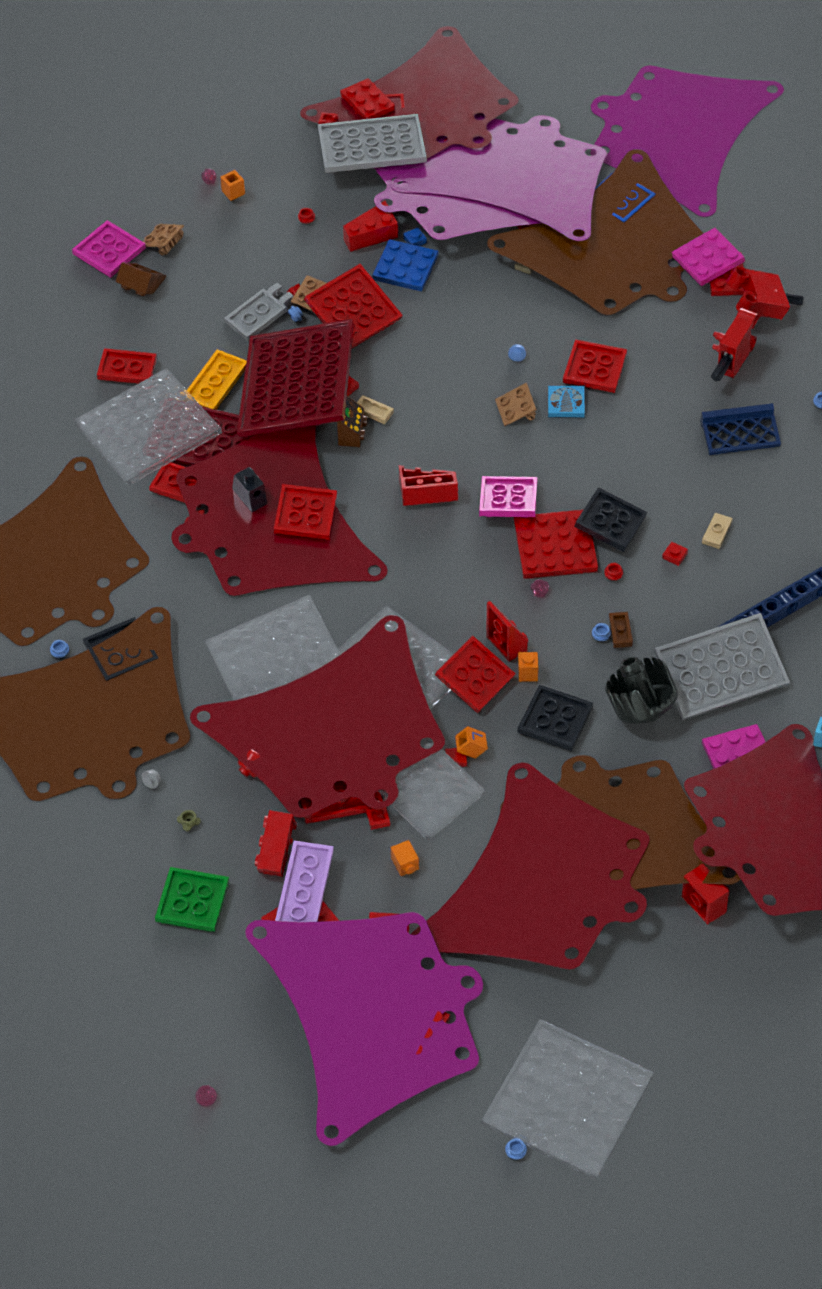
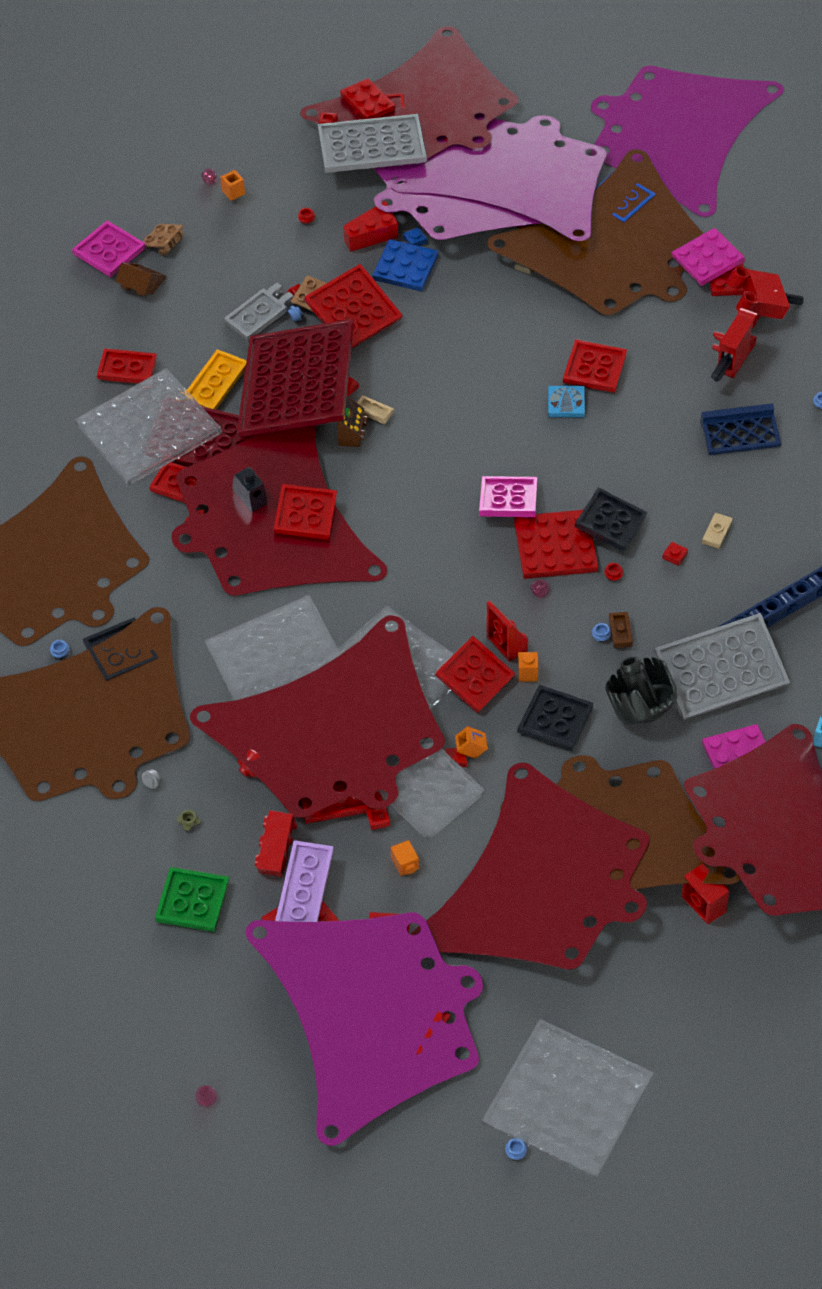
red wedge [398,465,458,506] -> none
medium nougat hinge [495,383,537,426] -> none
medium blue plate [508,344,526,362] -> none

